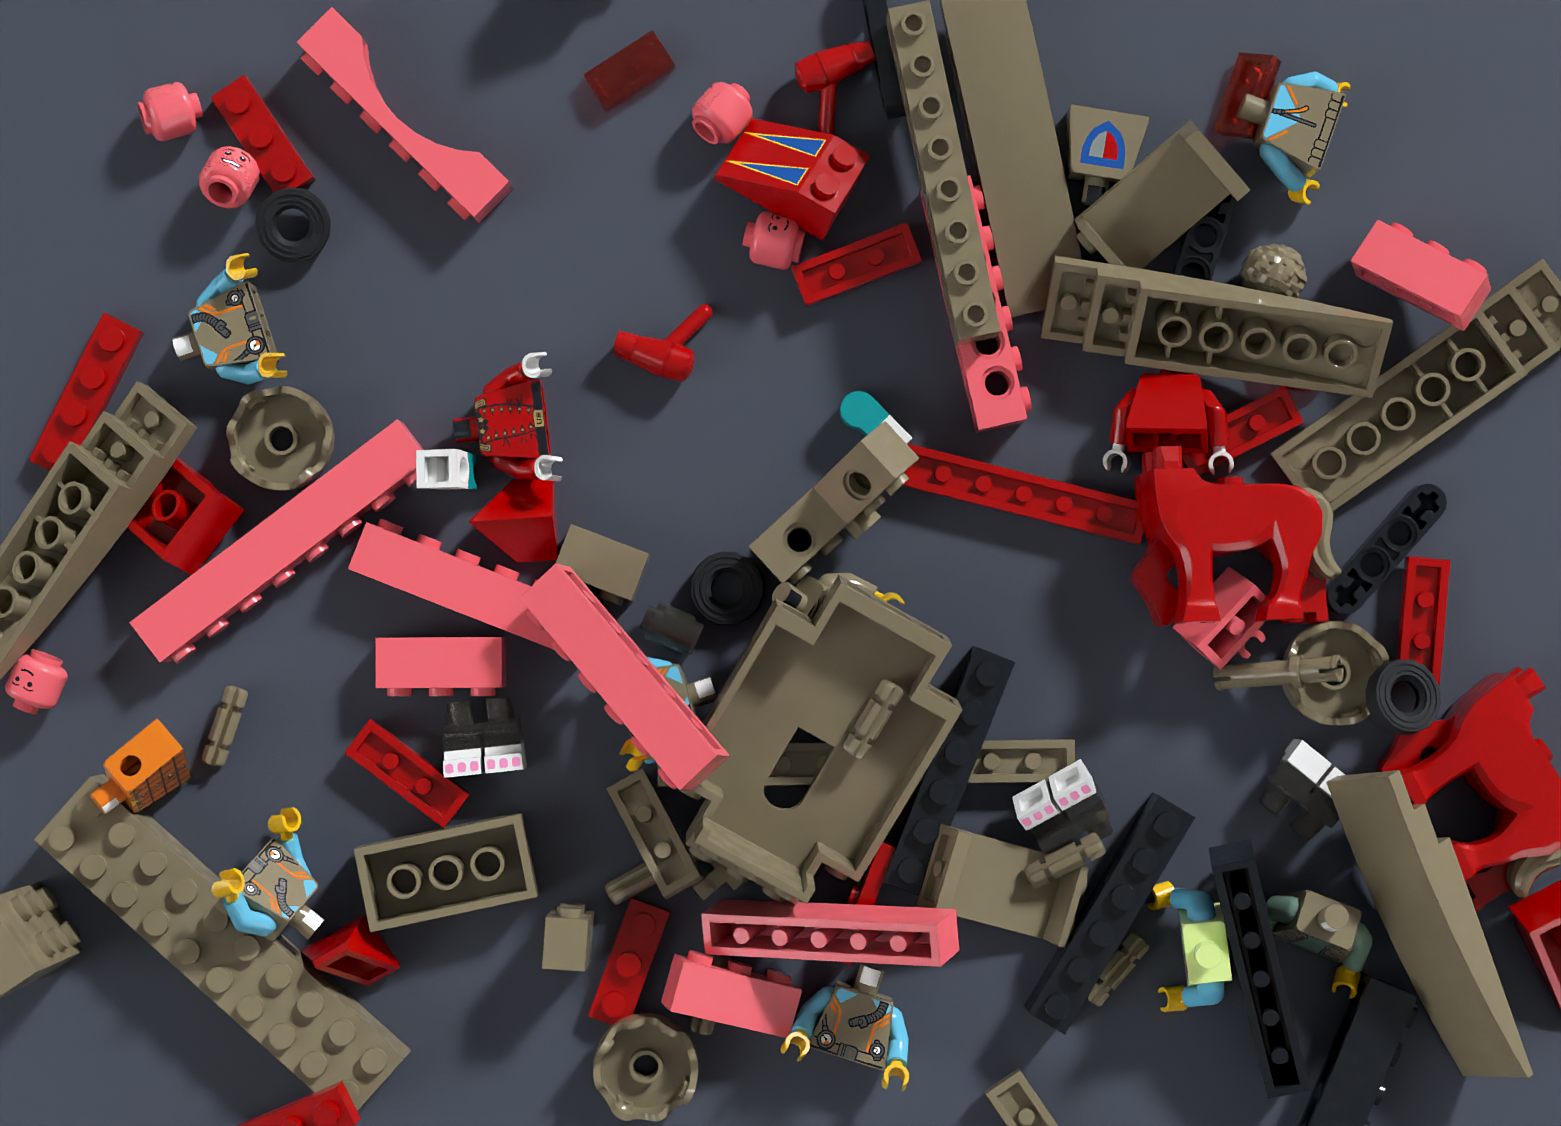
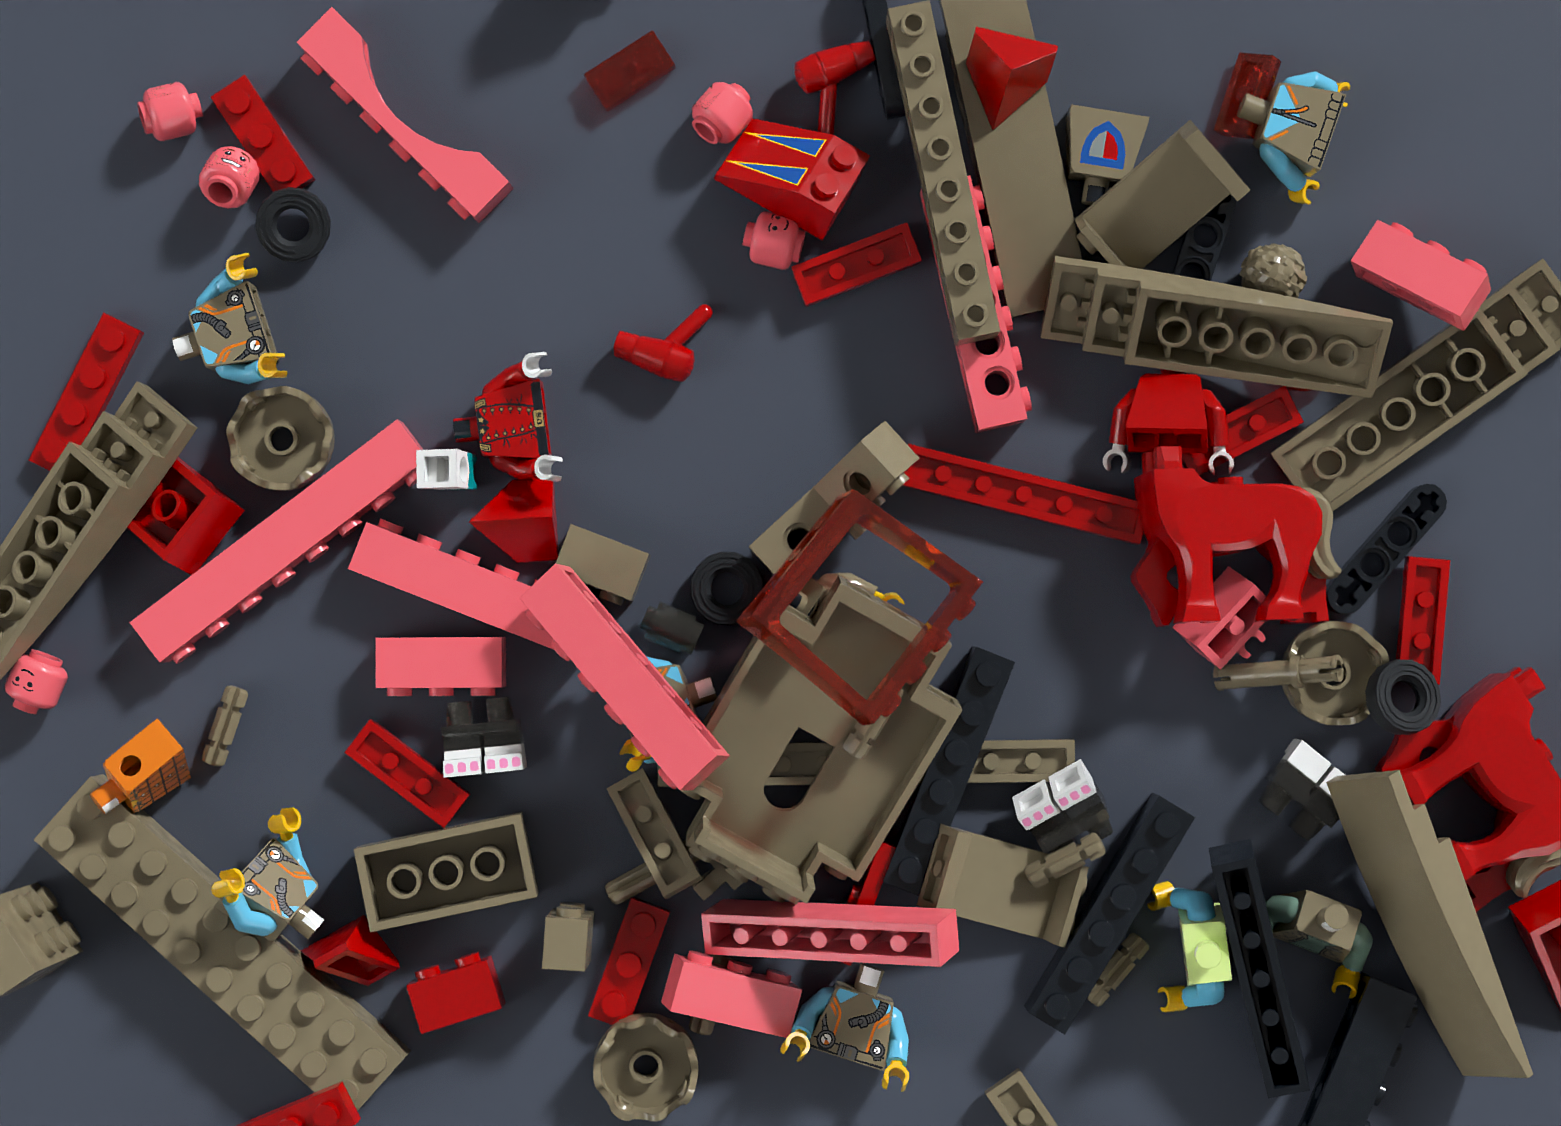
teal leg [840,391,912,444] -> none
none -> red brick [406,952,506,1034]
none -> clear red windscreen [736,489,983,726]
none -> red slope [966,26,1058,131]

